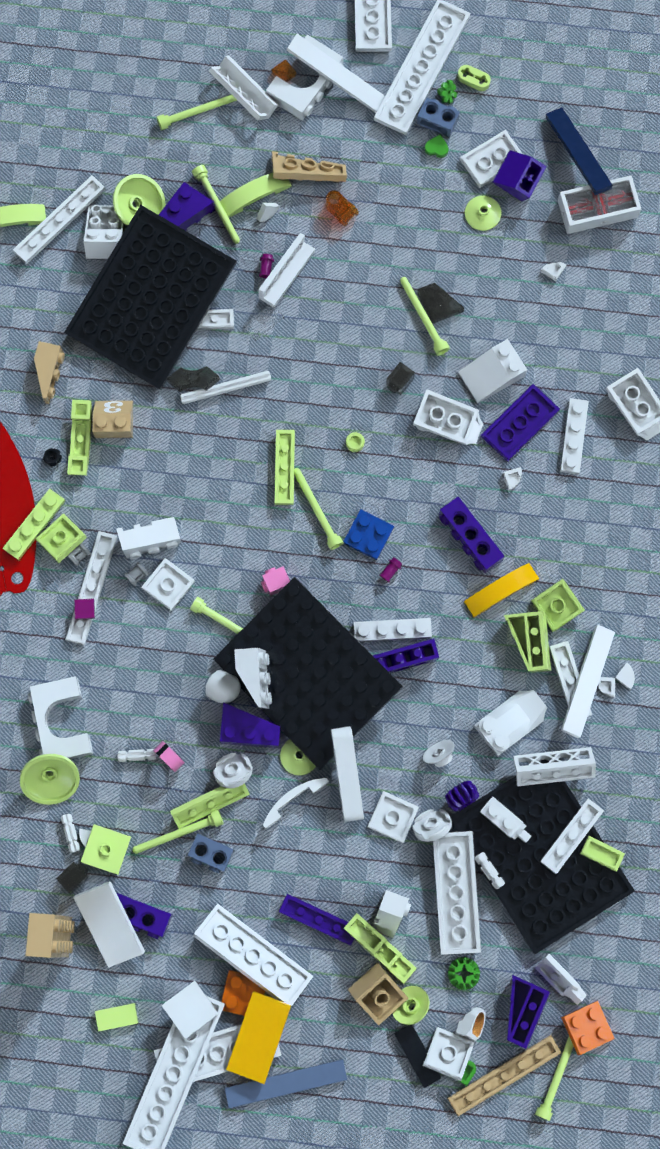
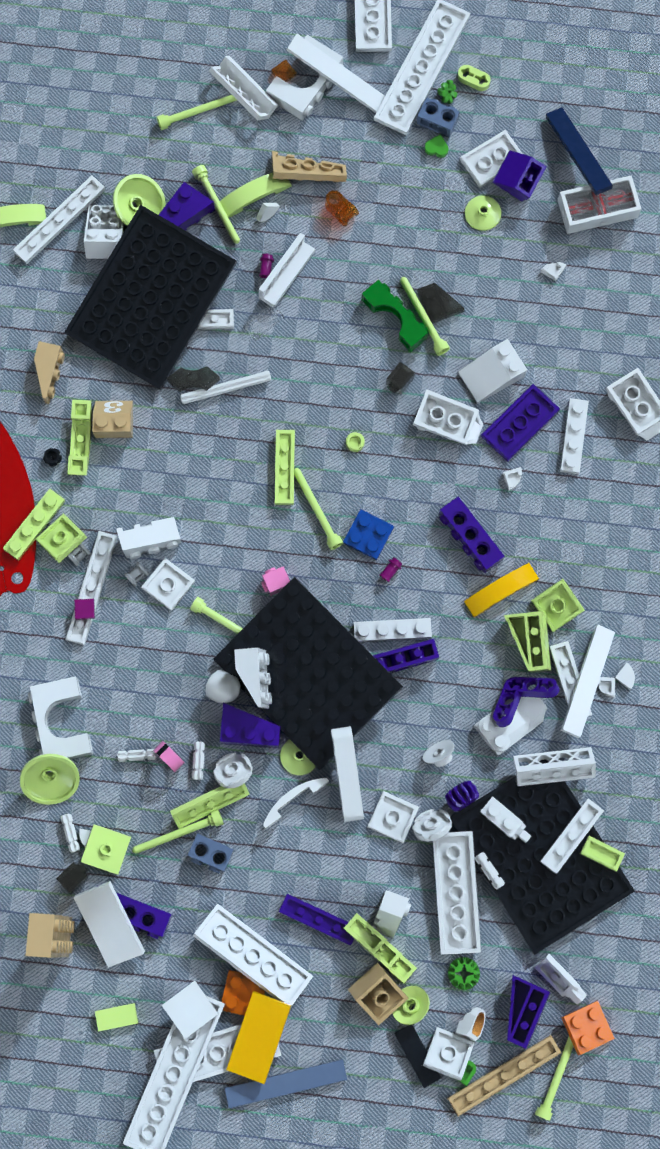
none -> white axle [192,741,205,780]
none -> green arch [361,280,428,353]
none -> dark purple beam [493,677,560,727]

